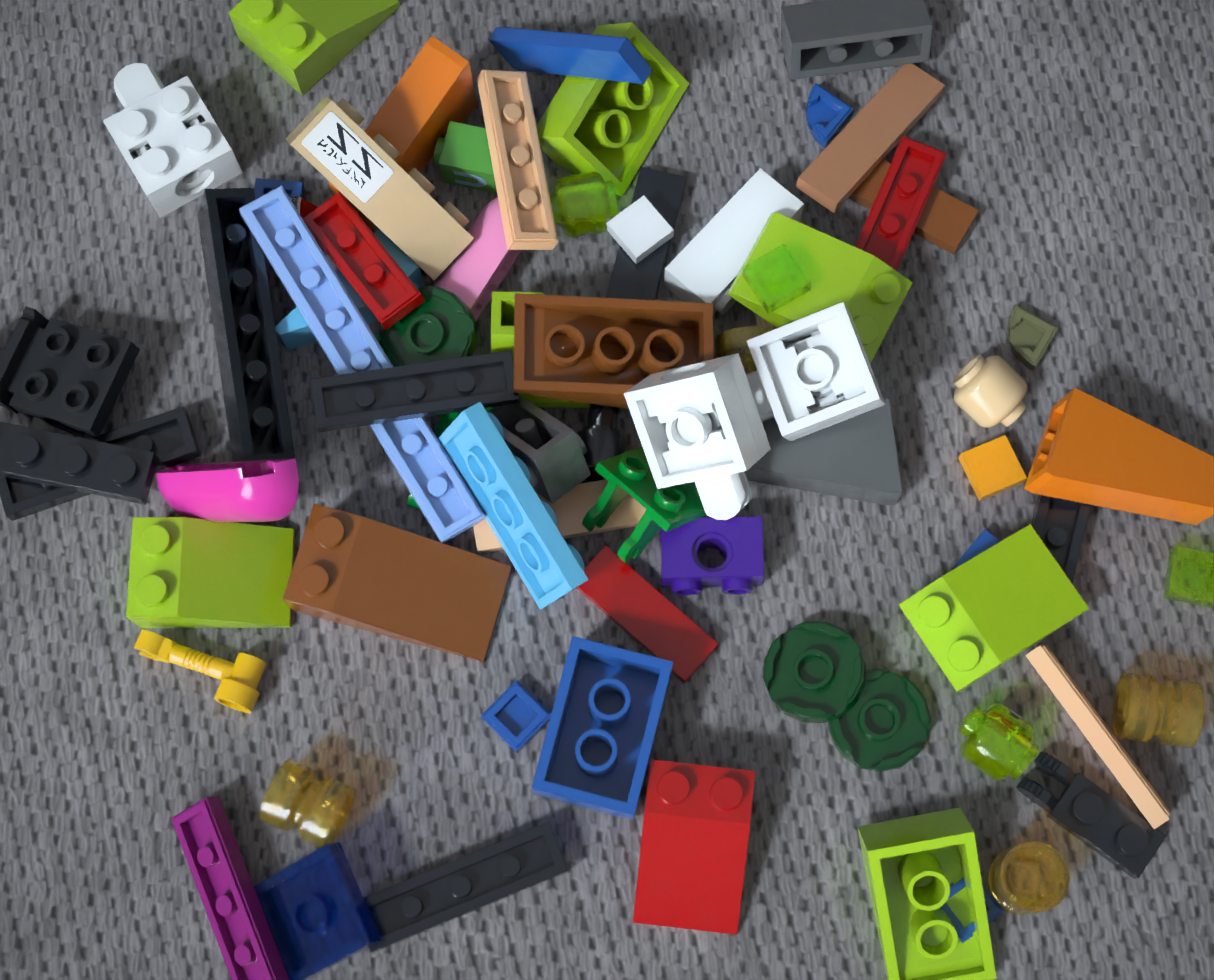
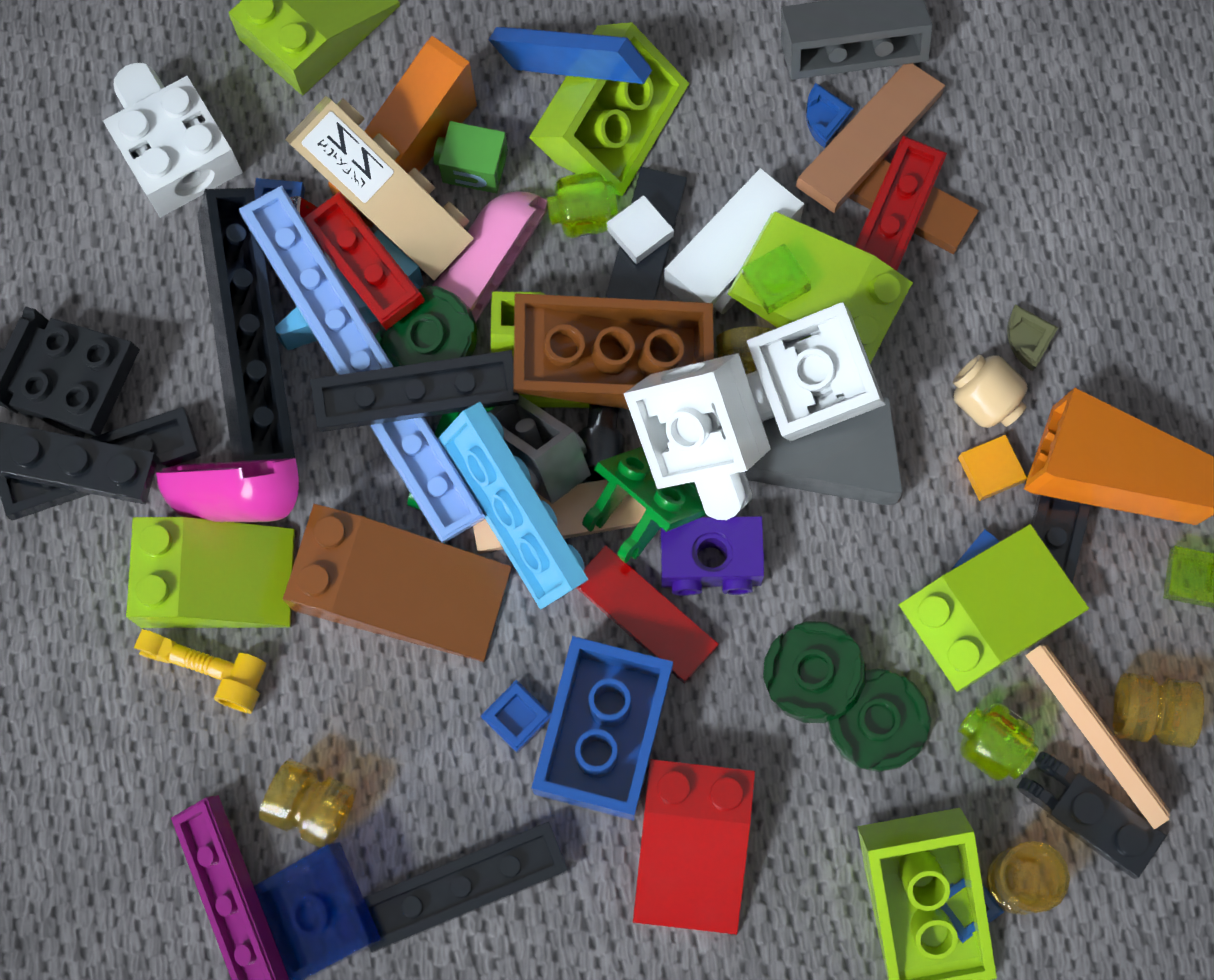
light nougat tile [477,70,558,250] -> none

